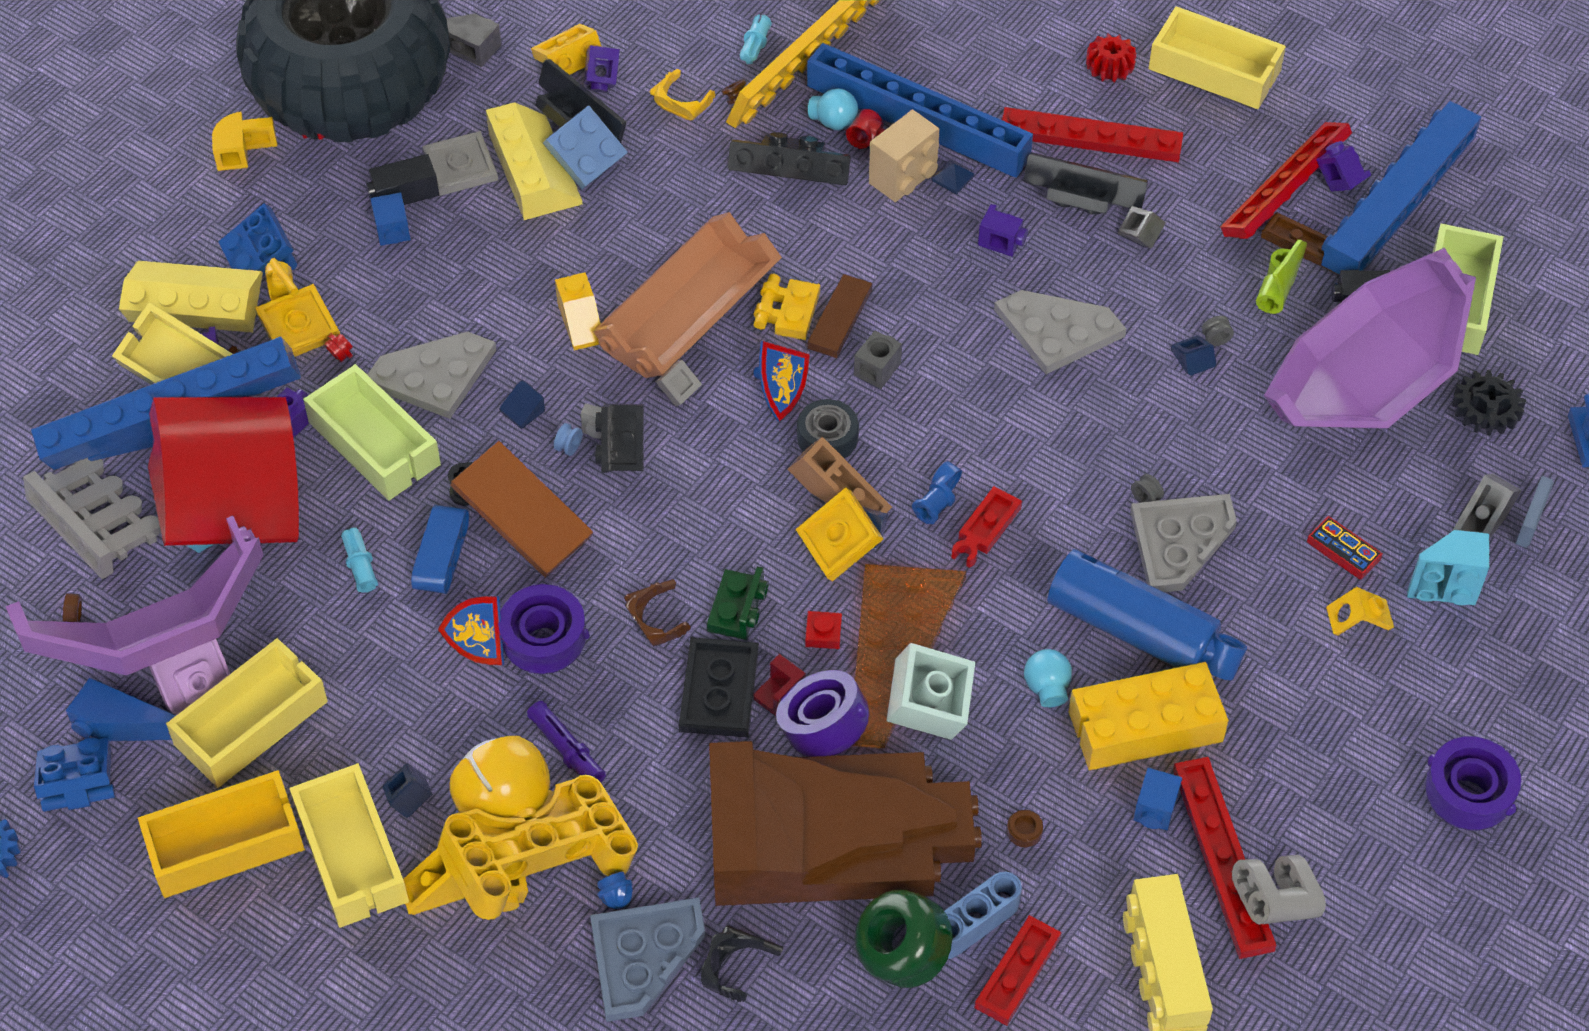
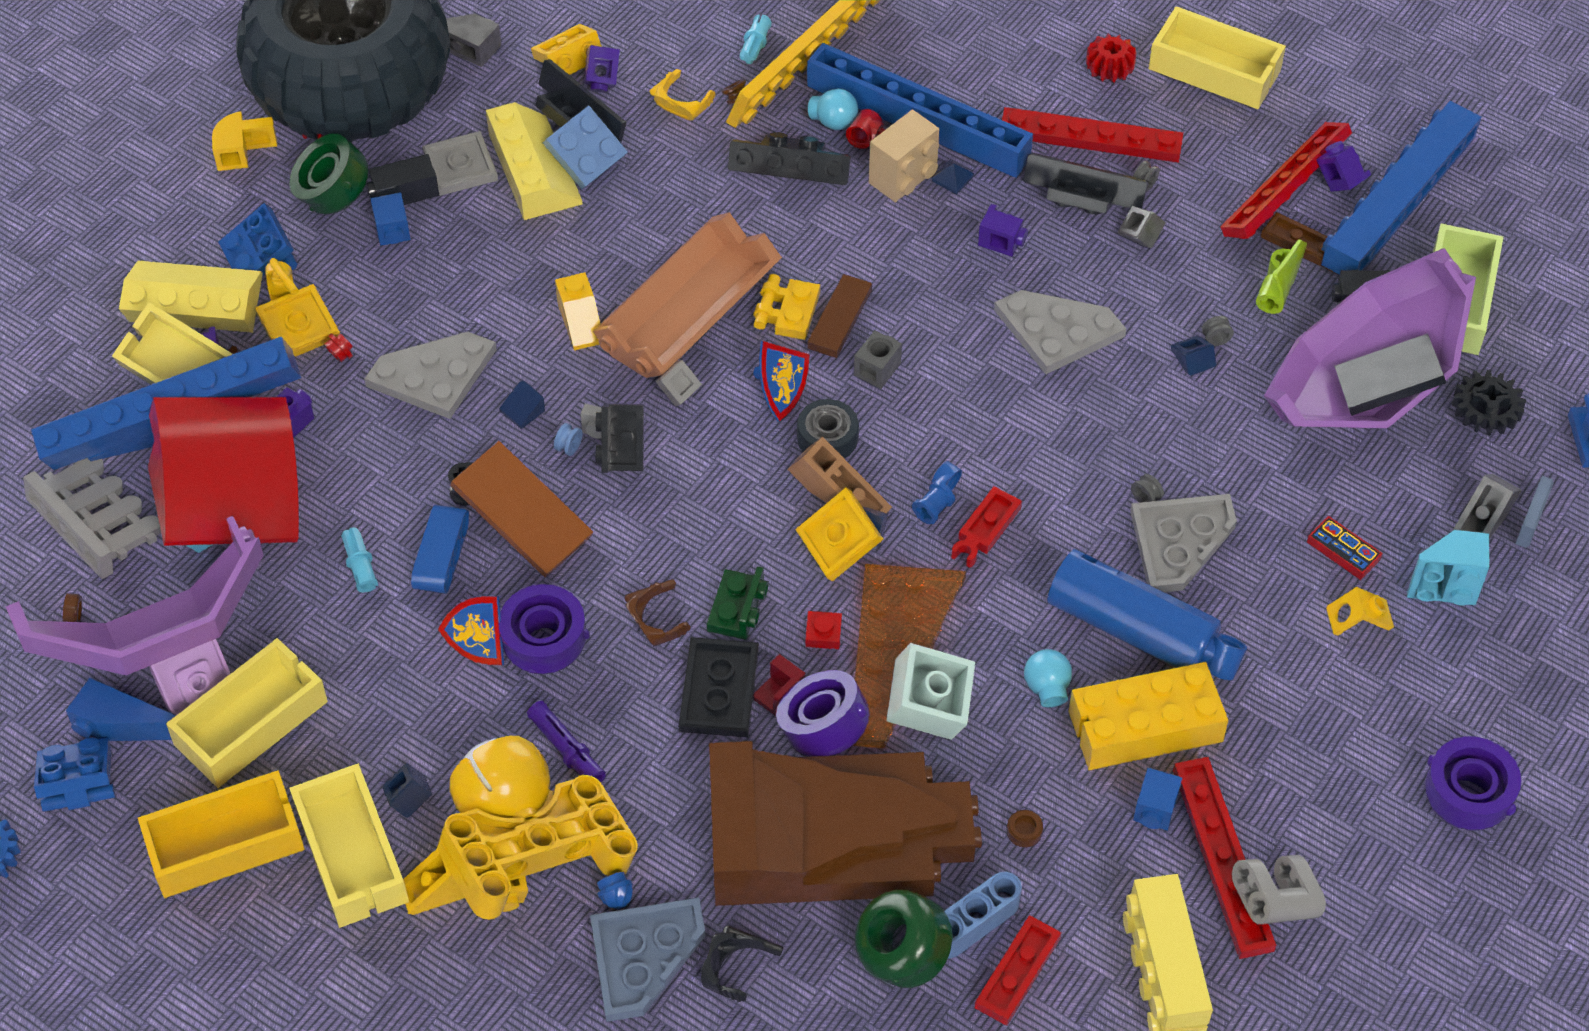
yellowish green piece [303,364,441,501] -> none
none -> dark green piece [289,134,368,215]
none -> dark grey bush [1133,160,1160,192]
none -> tile [1334,333,1446,416]

